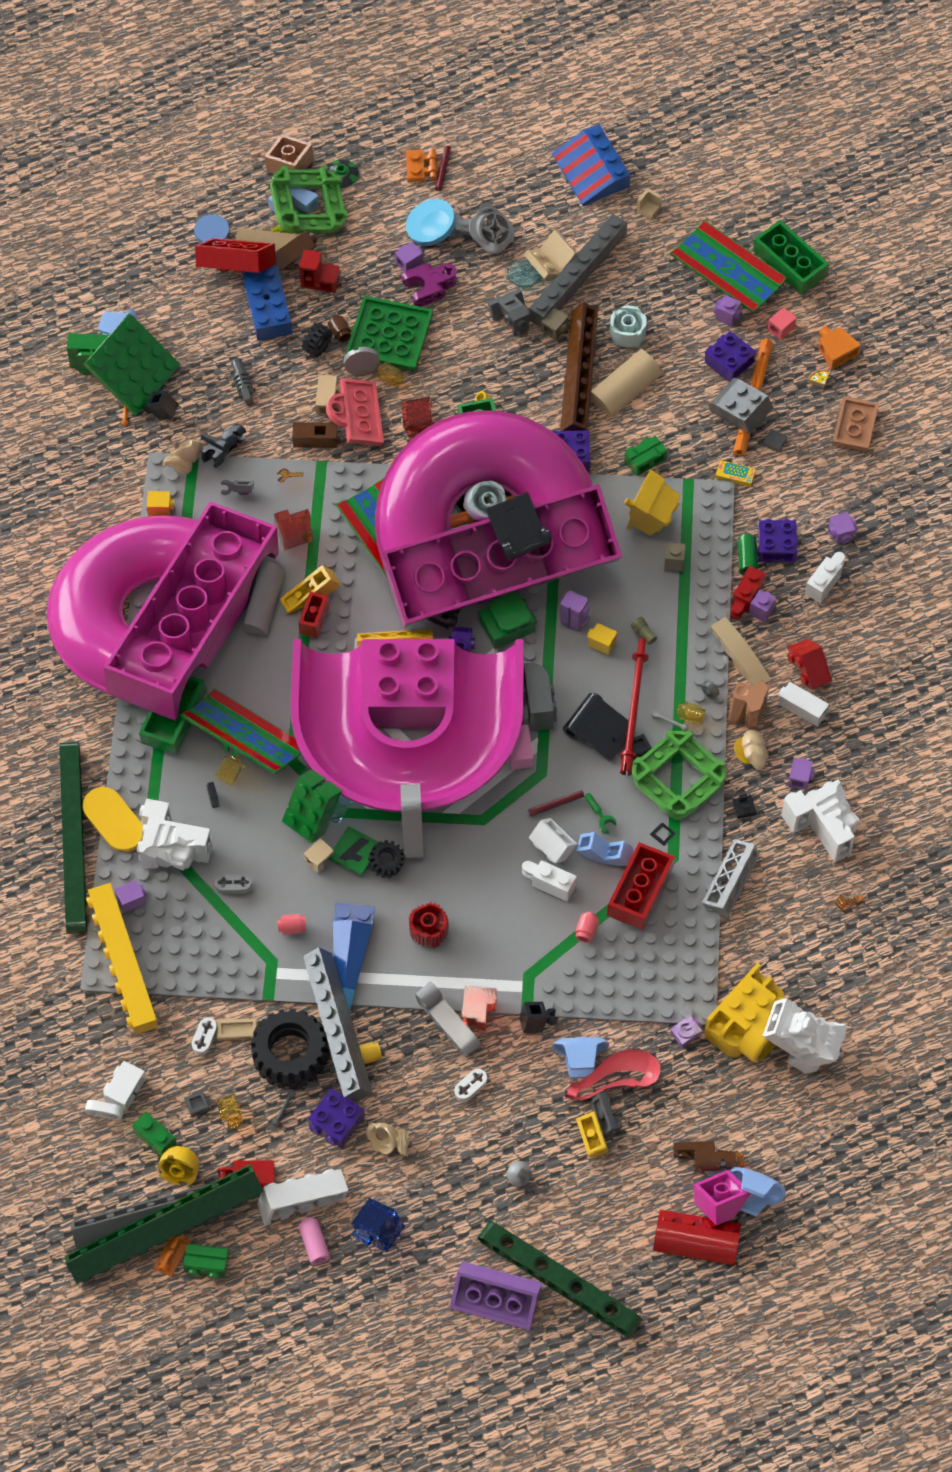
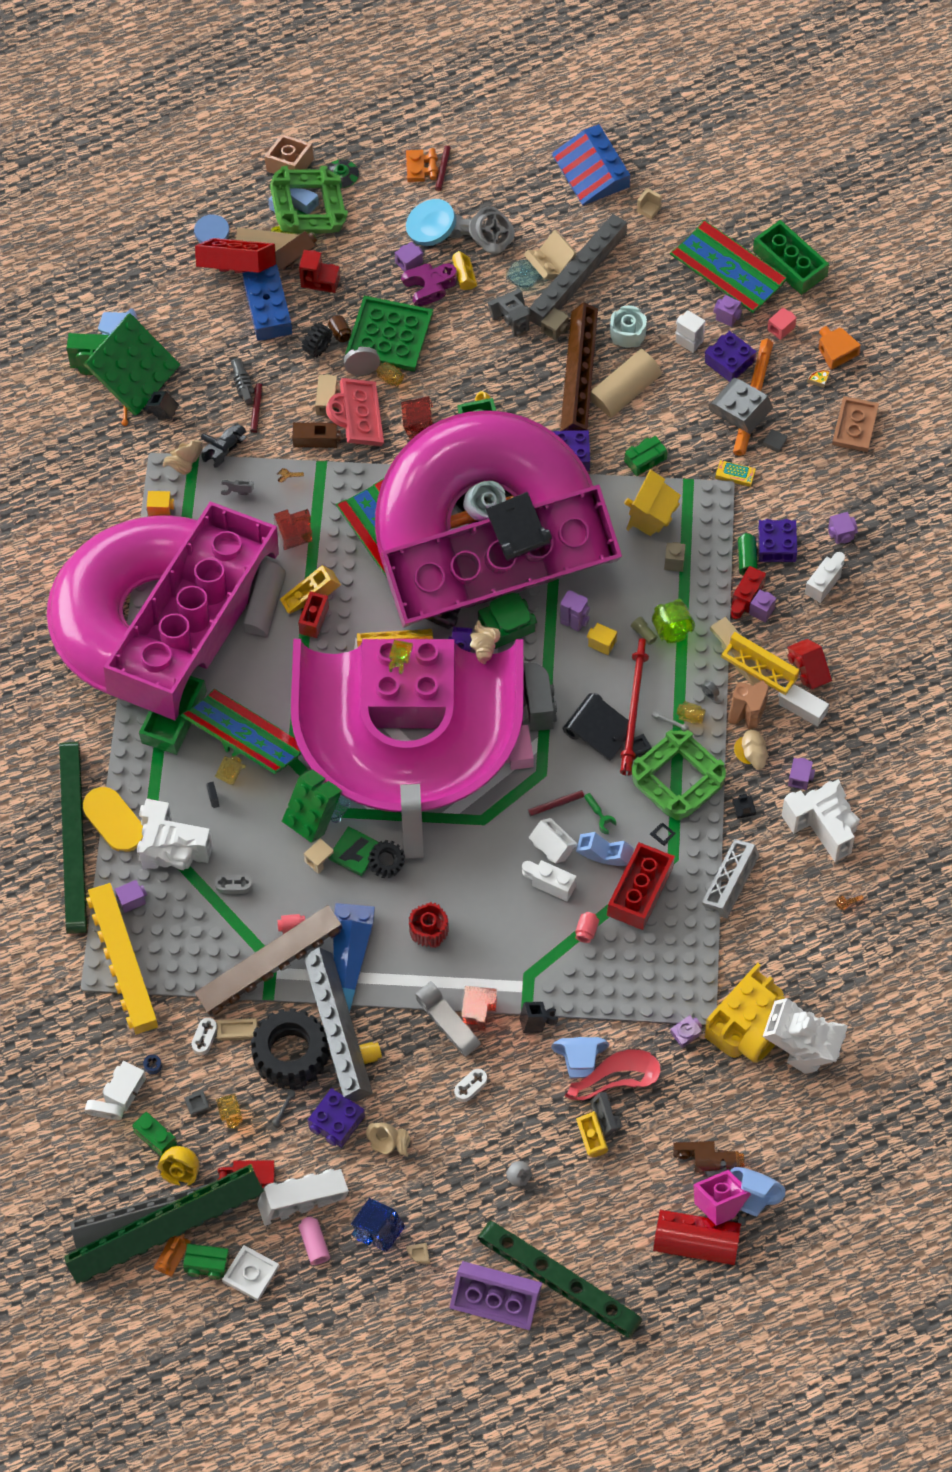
none -> dark blue bush [143,1054,162,1075]
none -> brick [194,905,342,1016]
none -> white plate [222,1245,279,1301]
none -> dark red bar [250,383,263,433]
none -> clear neon green plate [389,640,413,674]
none -> tan tile [406,1243,430,1265]
none -> yellow brick [452,251,477,290]
none -> tan hair [470,620,500,664]
none -> clear neon green brick [652,599,695,643]
none -> white piece [675,310,705,353]
none -> yellow fence [721,632,799,695]

